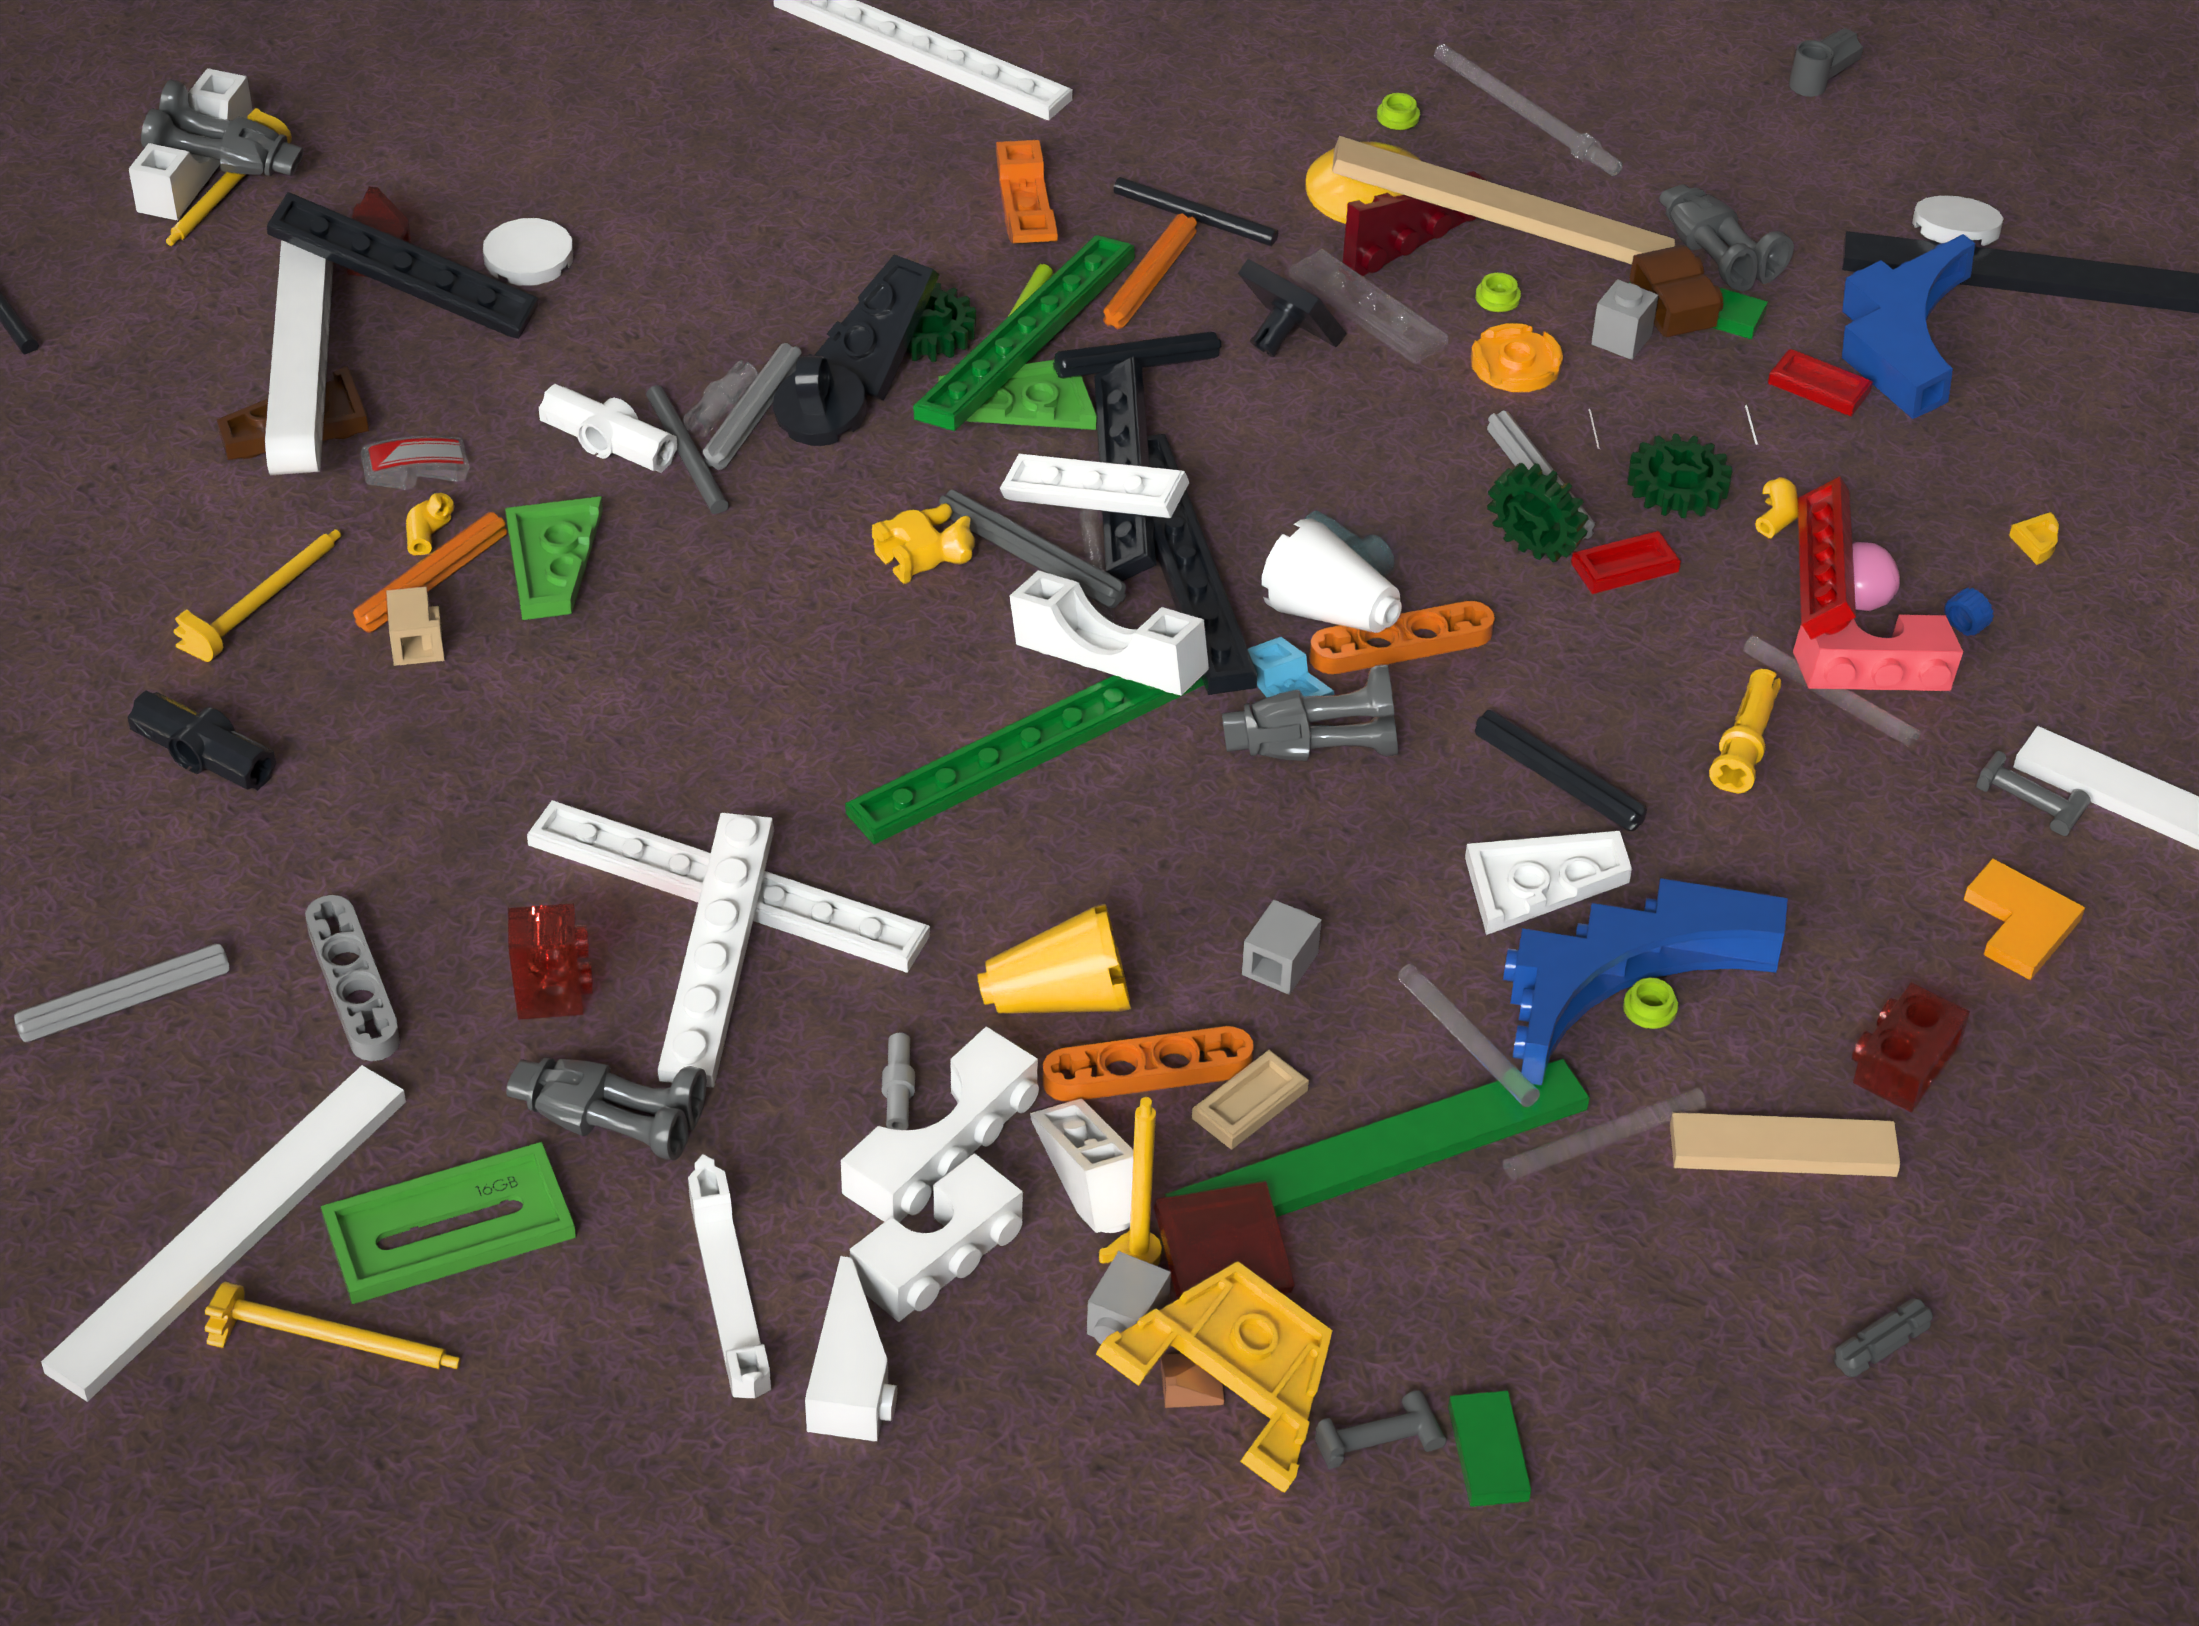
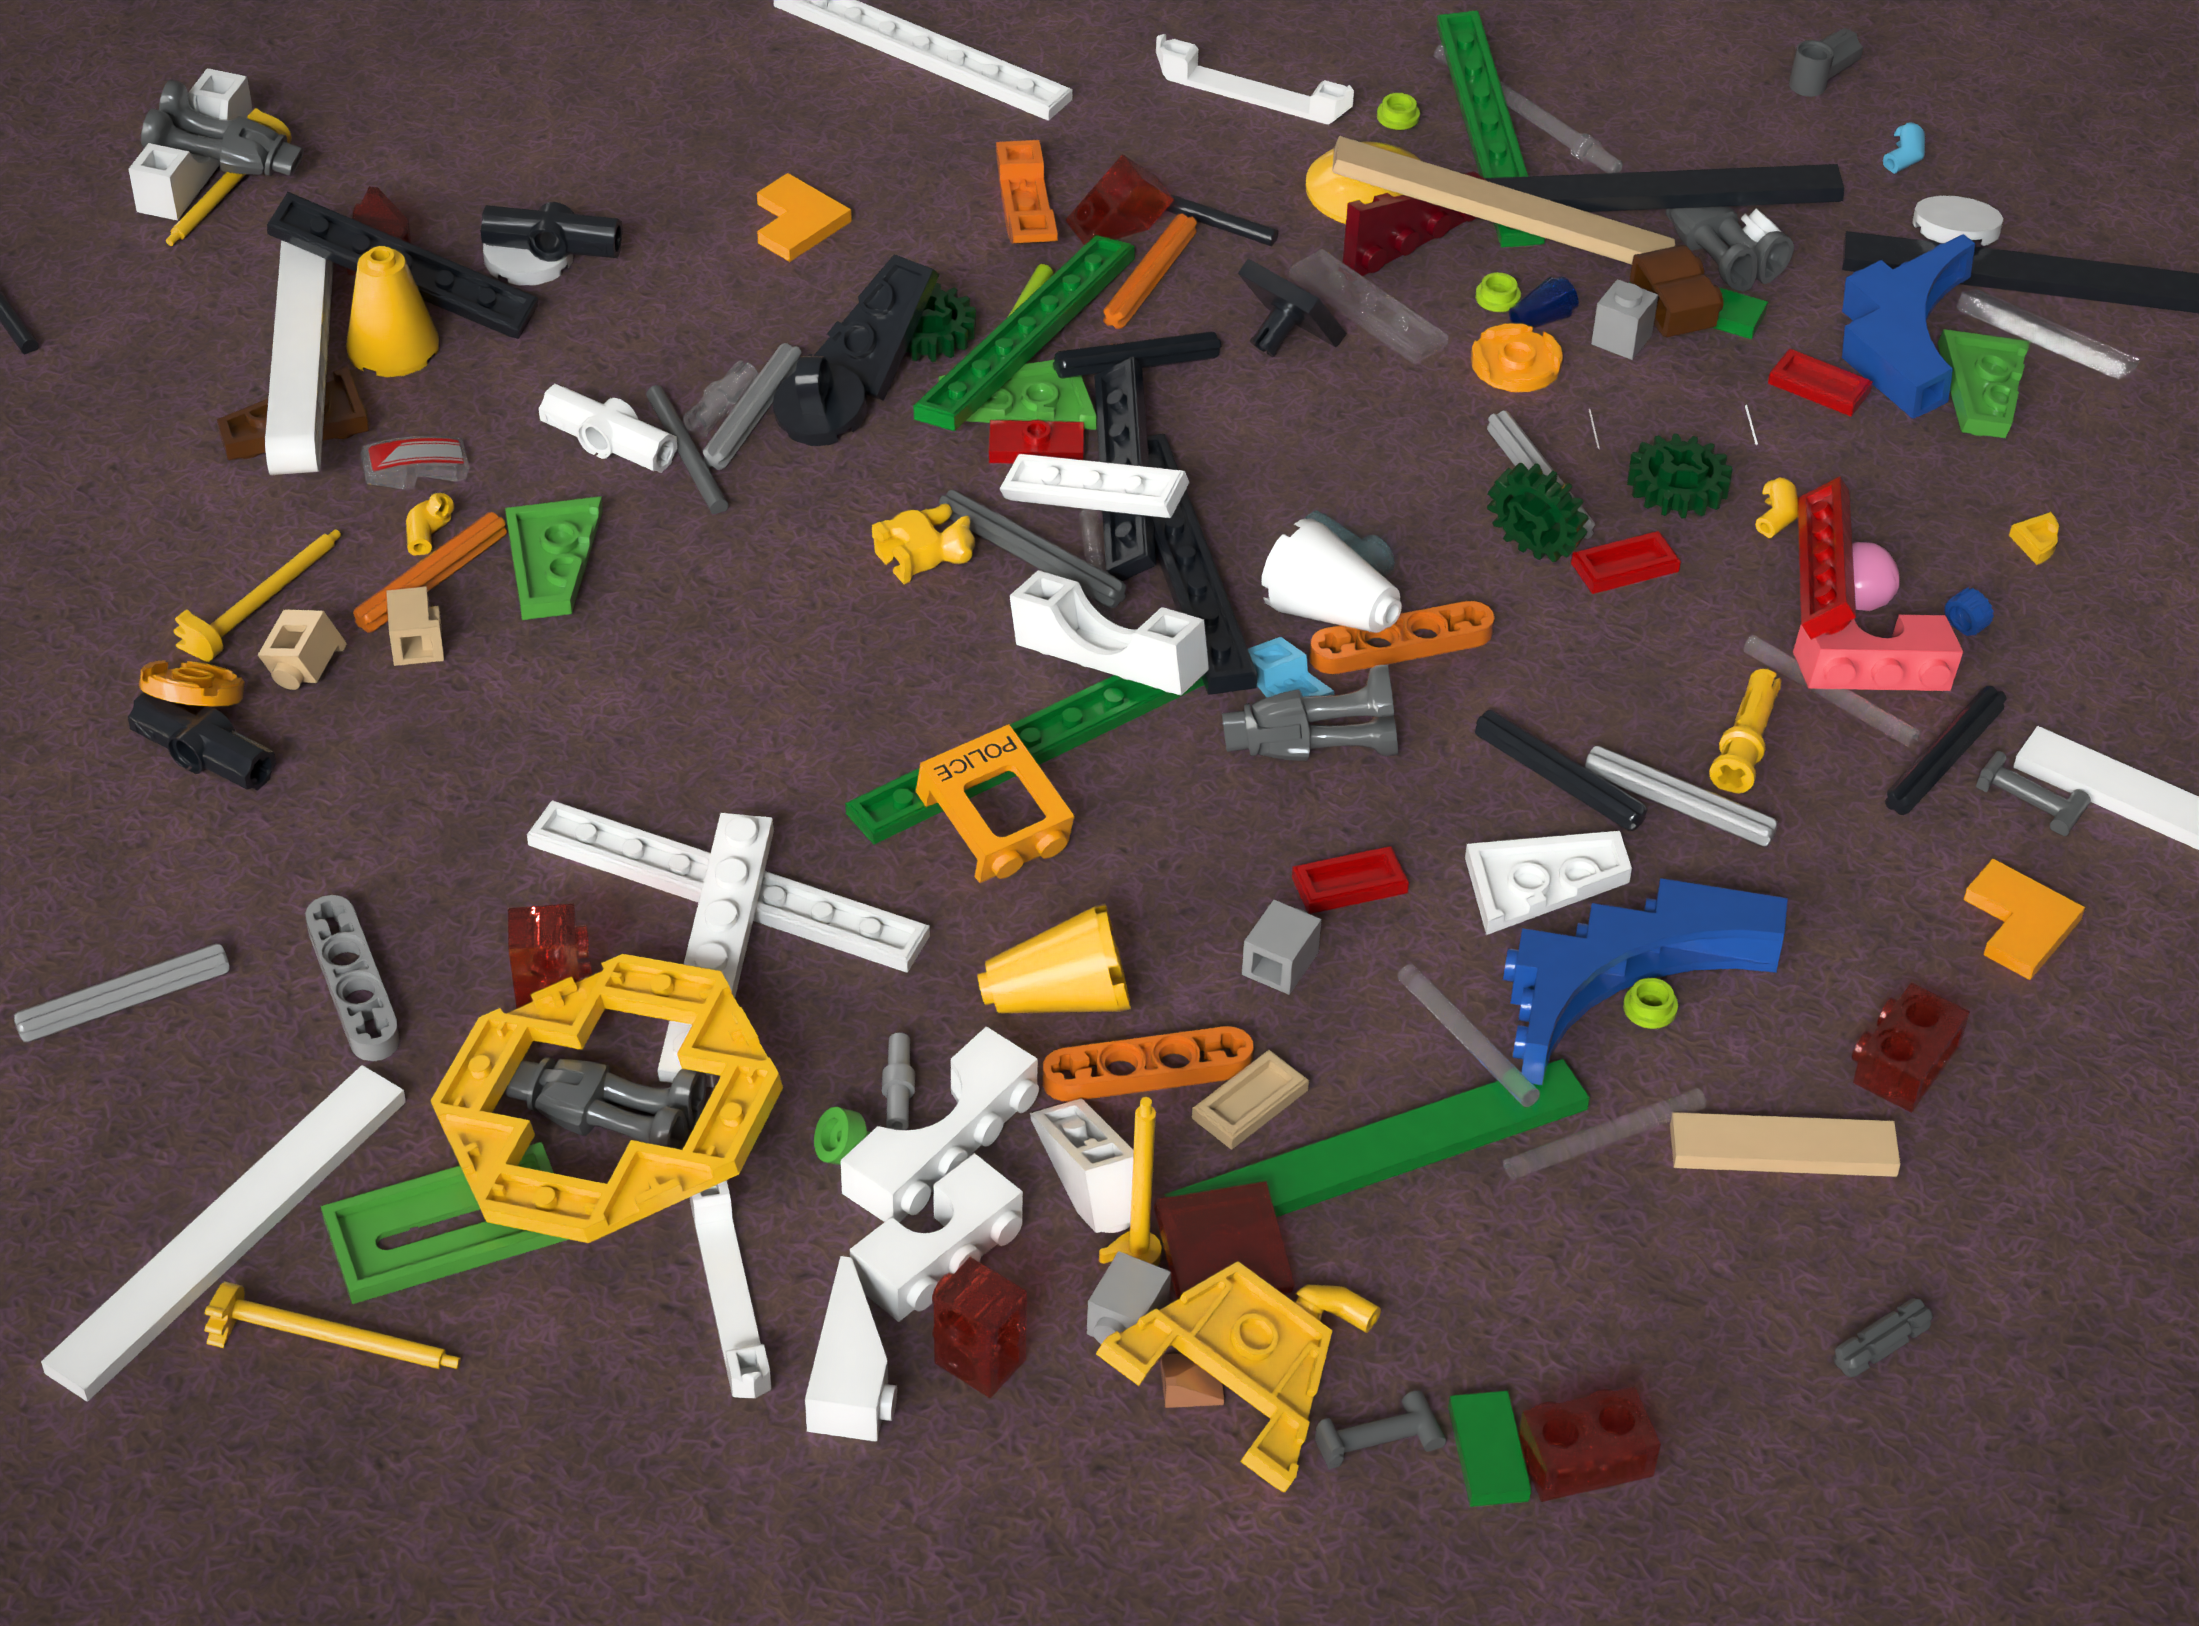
none -> light orange tile [139,660,245,706]
none -> tan brick [258,610,347,690]
none -> yellow cone [346,246,439,377]
none -> yellow plate [430,954,783,1243]
none -> black piece [480,202,623,262]
none -> light orange tile [757,173,852,262]
none -> bright green tile [814,1107,871,1165]
none -> light orange window [916,724,1074,883]
none -> clear red brick [932,1257,1027,1398]
none -> red plate [989,420,1084,464]
none -> clear red slope [1065,154,1175,245]
none -> white piece [1156,34,1354,125]
none -> red tile [1292,846,1409,914]
none -> yellow arm [1295,1284,1381,1333]
none -> green tile [1437,10,1545,248]
none -> black tile [1485,164,1844,212]
none -> clear blue cone [1509,276,1579,328]
none -> clear red brick [1518,1386,1661,1502]
none -> light grey axle [1585,746,1778,847]
none -> white plate [1741,208,1782,242]
none -> medium azure arm [1883,122,1925,174]
none -> black axle [1885,686,2007,815]
none -> bright green wing [1937,329,2030,438]
none -> clear tile [1956,289,2140,379]

